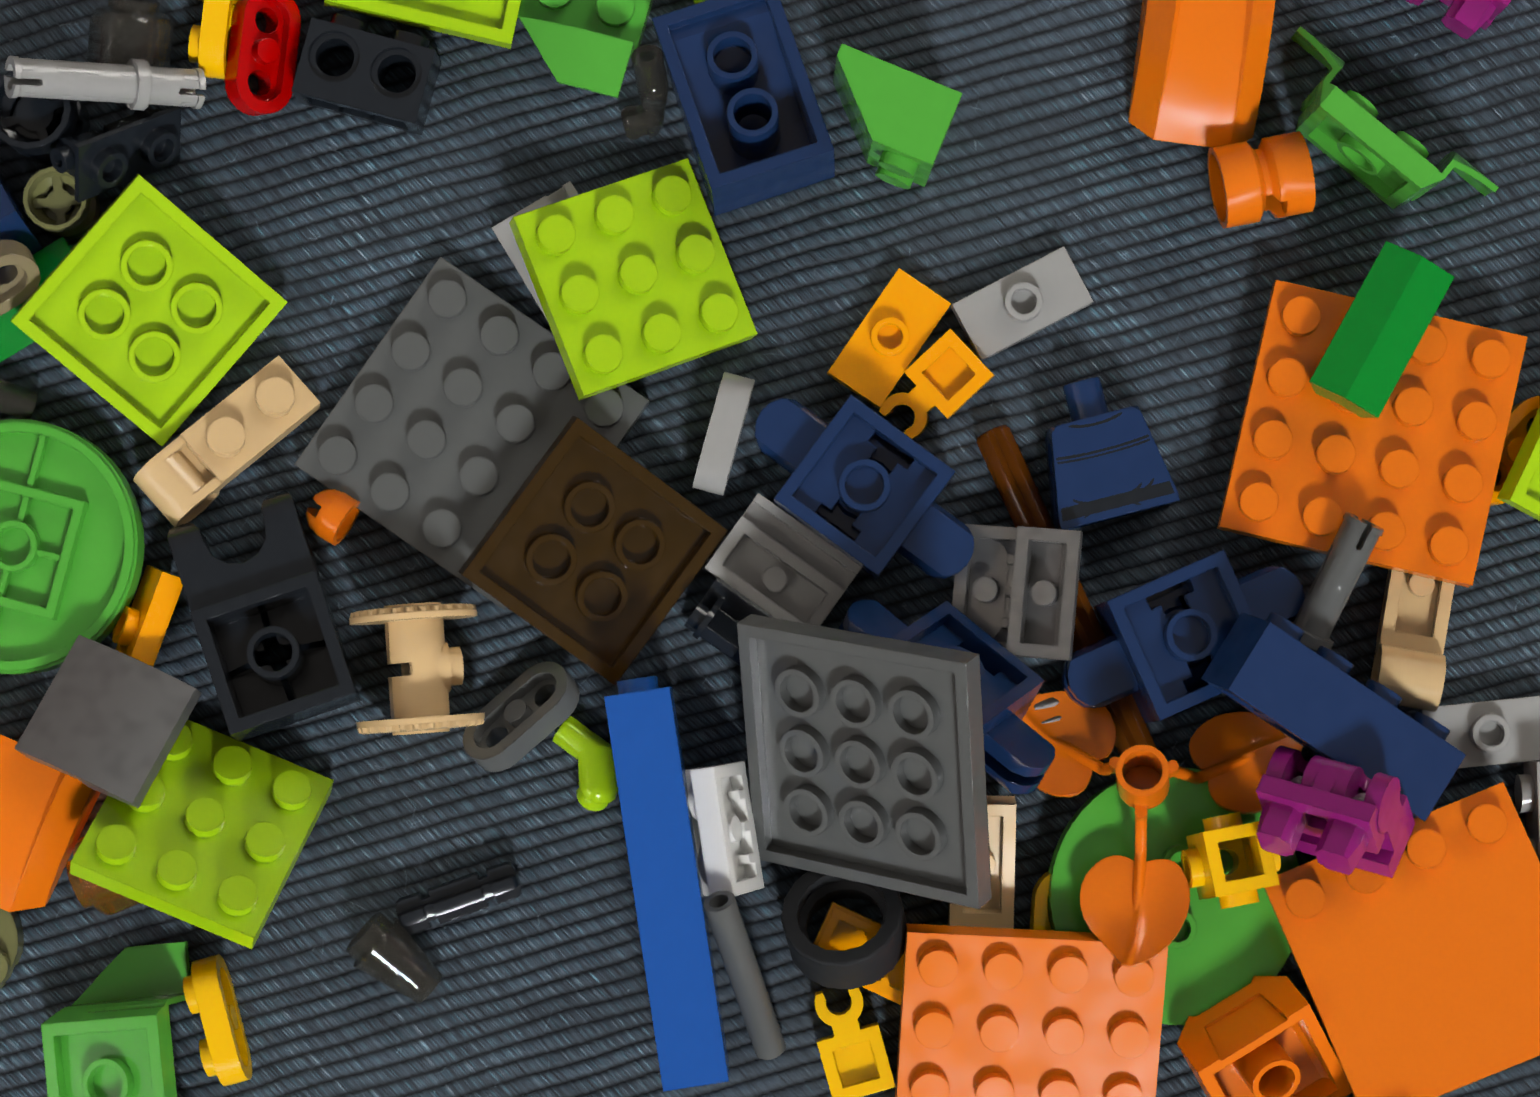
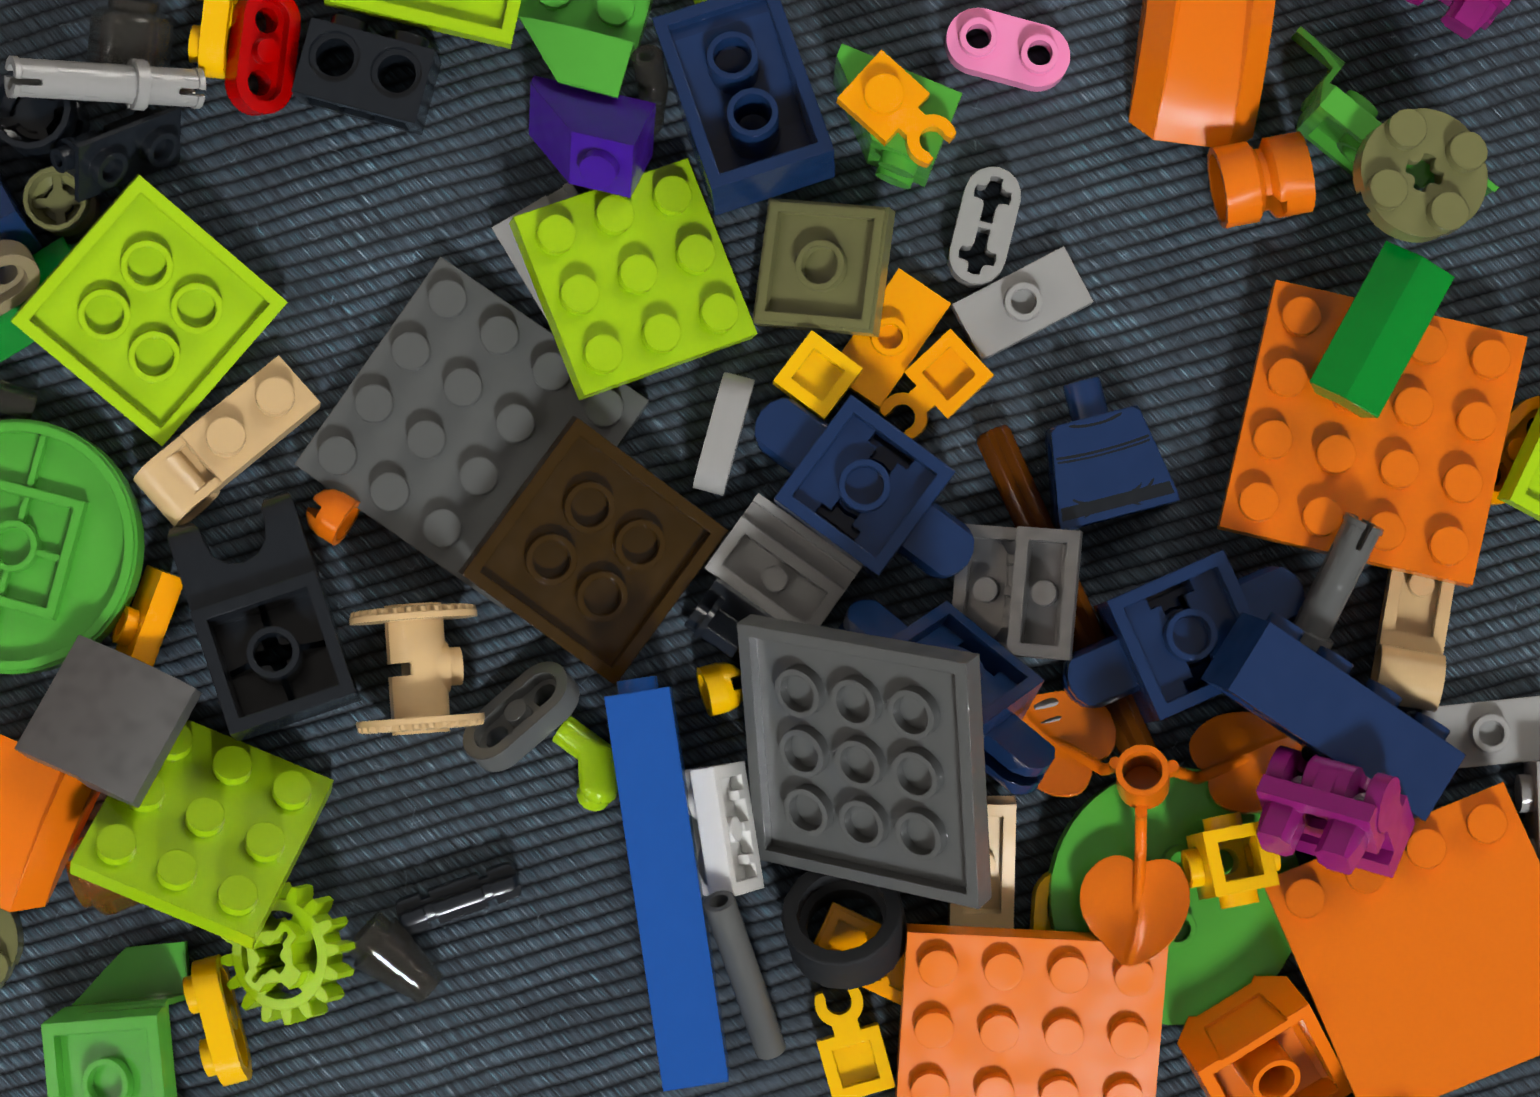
none -> lime gear [220,882,356,1025]
none -> dark purple slope [529,75,656,198]
none -> yellow hinge [696,662,743,717]
none -> olive plate [752,198,895,337]
none -> yellow tile [773,330,863,421]
none -> light orange plate [836,49,956,168]
none -> bright pink plate [945,8,1070,92]
none -> light grey beam [947,167,1021,288]
none -> olive plate [1353,108,1488,243]

